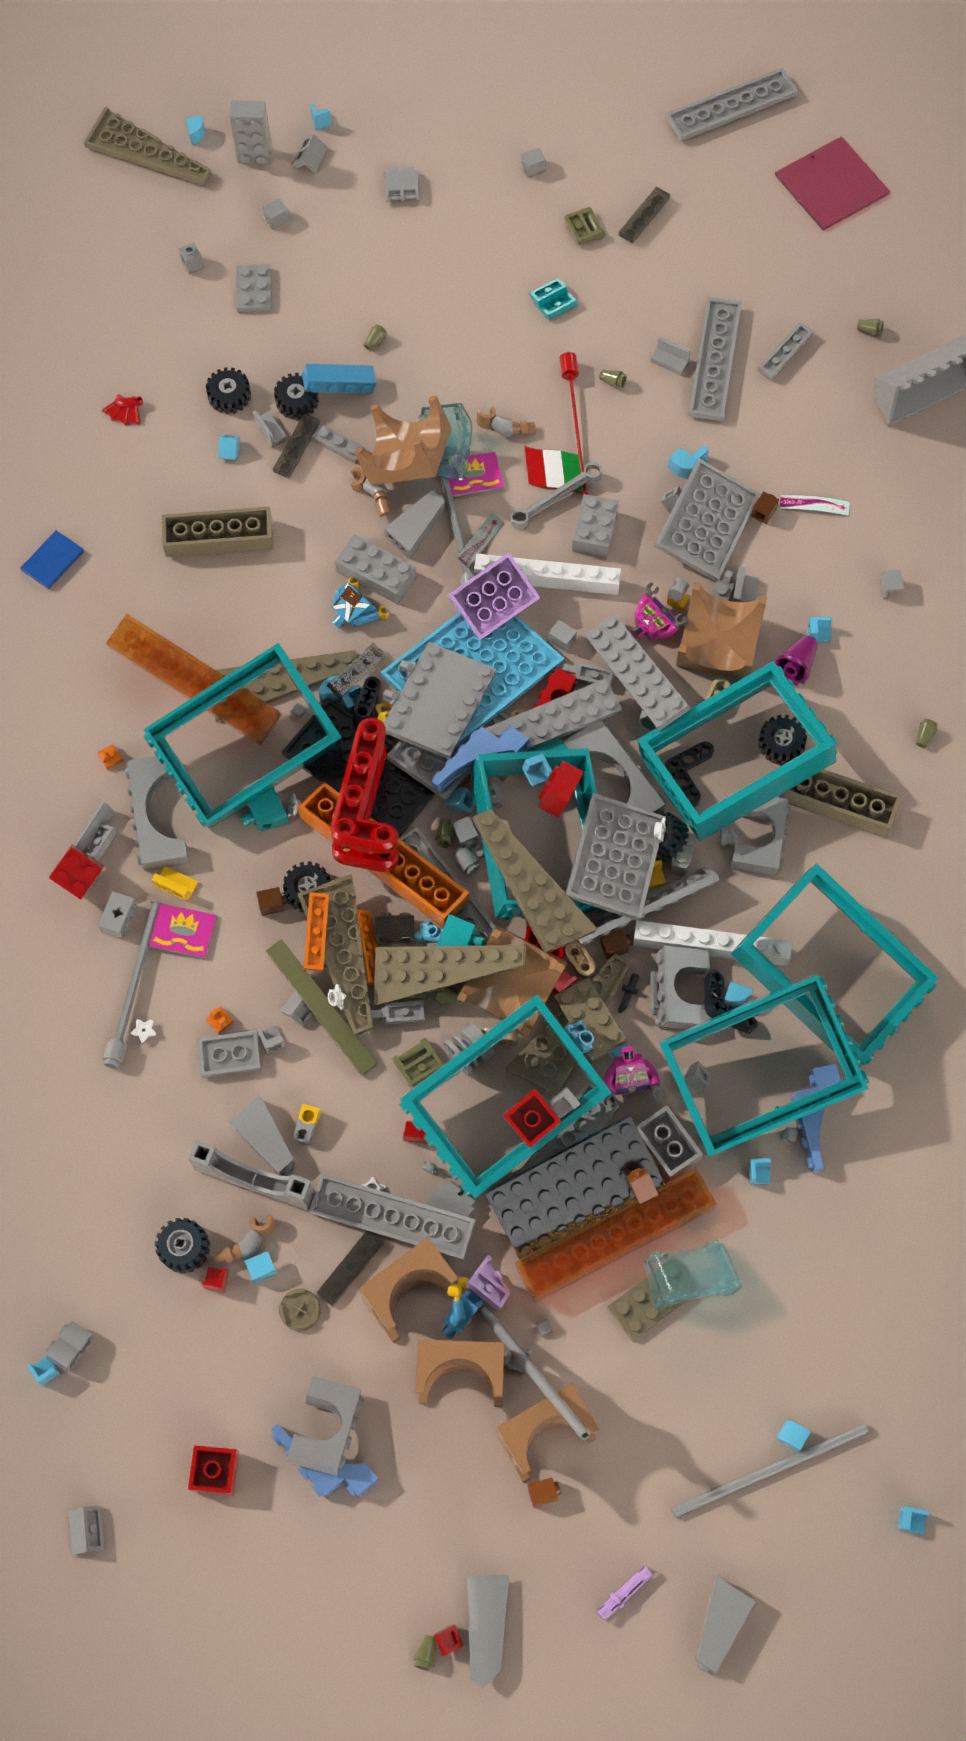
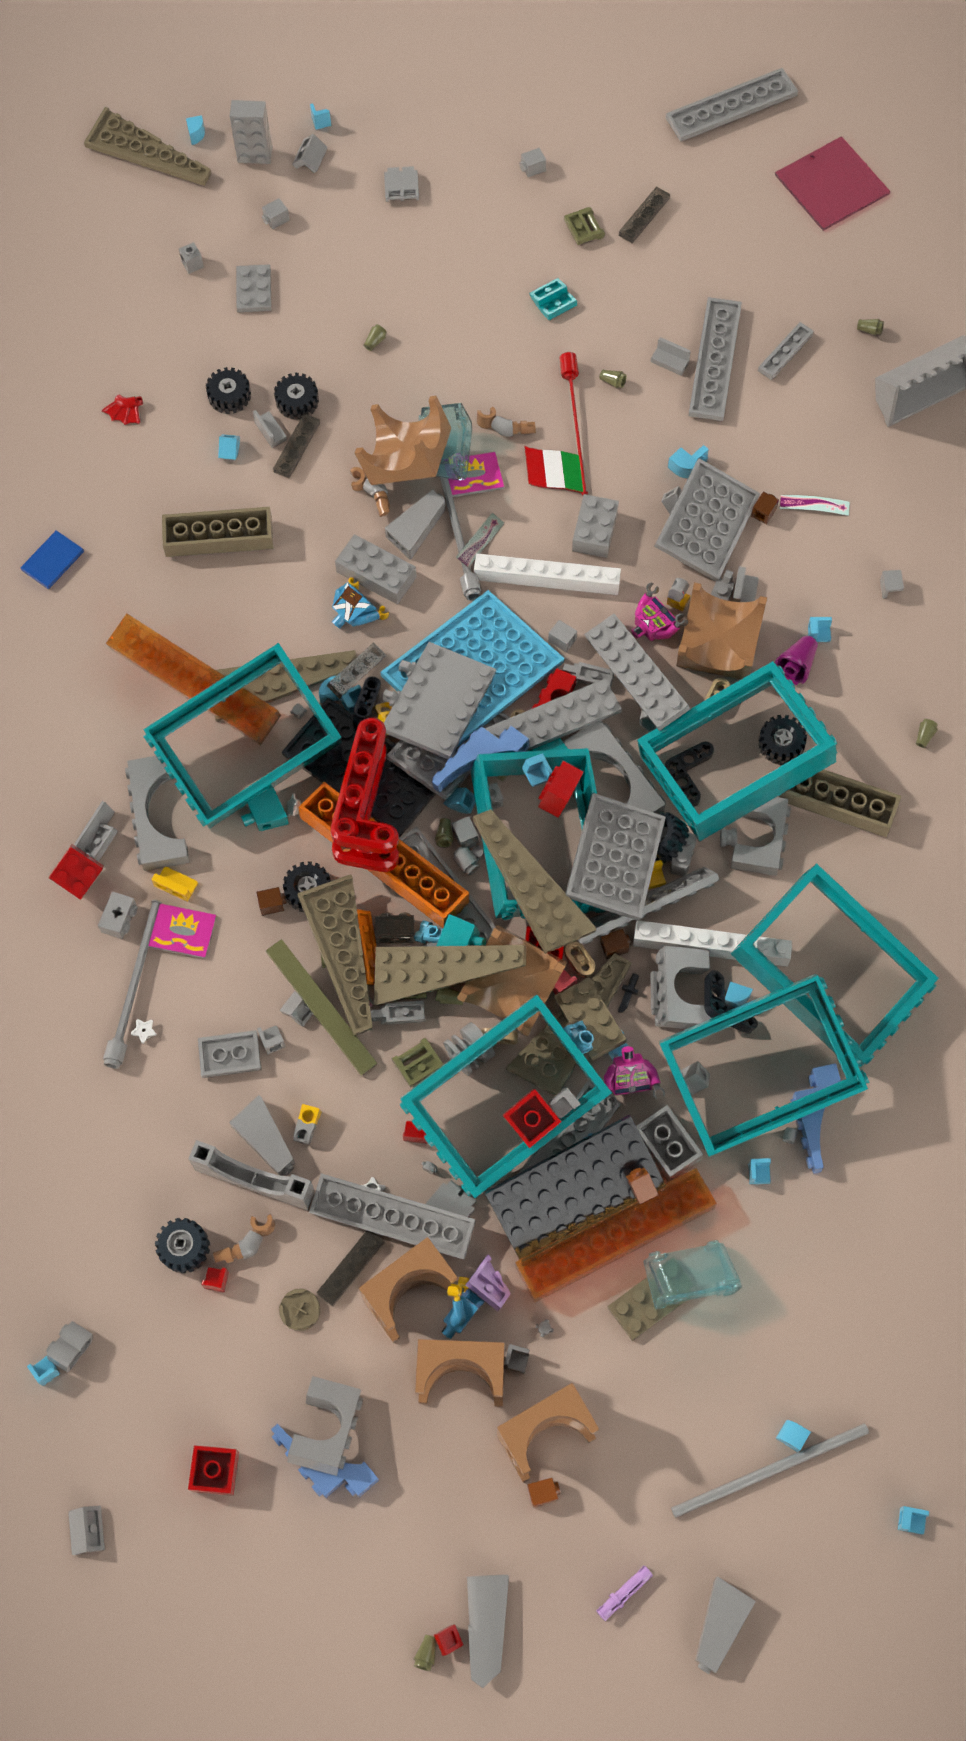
orange tile [97,744,123,770] -> none
orange tile [206,1006,234,1035] -> none
medium azure panel [245,1252,277,1283] -> none
dark azure brick [302,364,376,394] -> none
orange plate [304,892,329,971] -> none
light grey plate [312,424,365,464] -> none
white plate [328,984,346,1010] -> none
lavender slope [447,552,540,640] -> none
light grey piece [479,1306,590,1440] -> none
light grey piece [511,462,602,530] -> none
white plate [654,817,666,842] -> none

